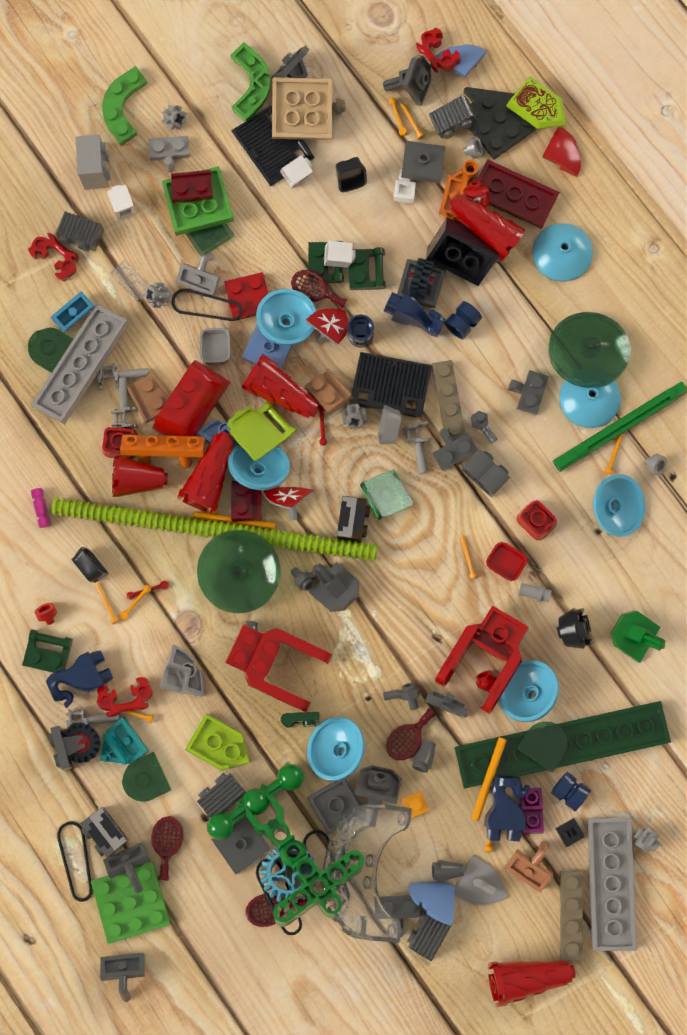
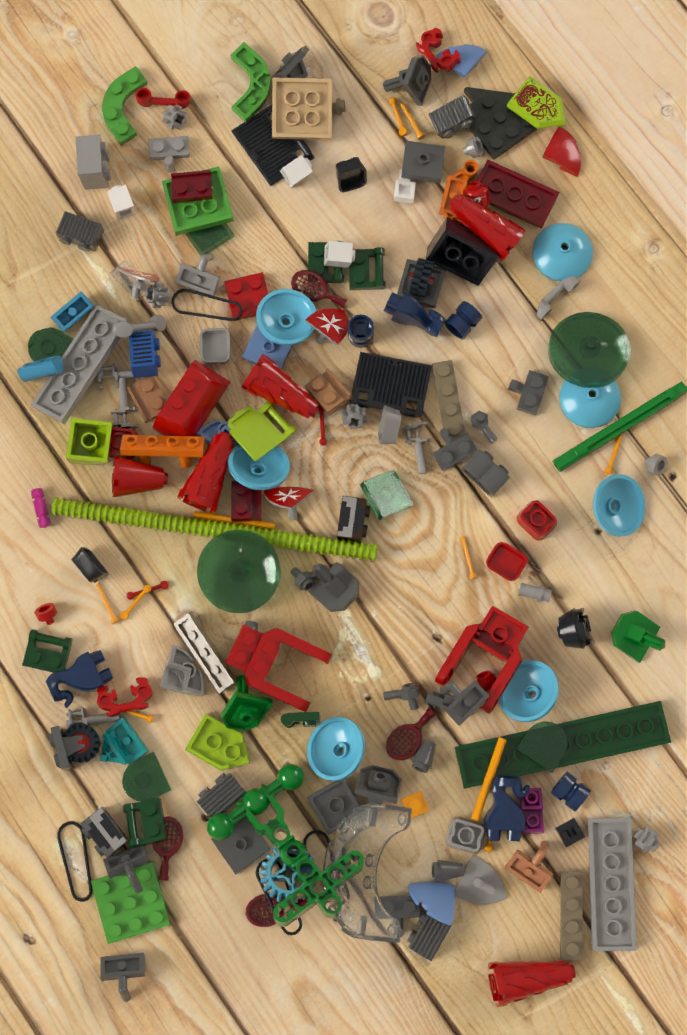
red helmet [28,233,79,281] -> none
none -> dark azure brick [17,355,63,382]
none -> lime slope [66,418,113,465]
none -> light grey bar [112,315,166,338]
none -> light grey shield [117,267,160,298]
none -> dark green plate [123,797,168,848]
none -> blue brick [129,331,161,378]
none -> red bar [135,88,191,109]
none -> plate [173,612,237,693]
none -> green piece [221,675,273,731]
none -> dark grey plate [440,681,489,725]
none -> light grey piece [445,817,486,854]
none -> light grey bar [536,276,581,320]

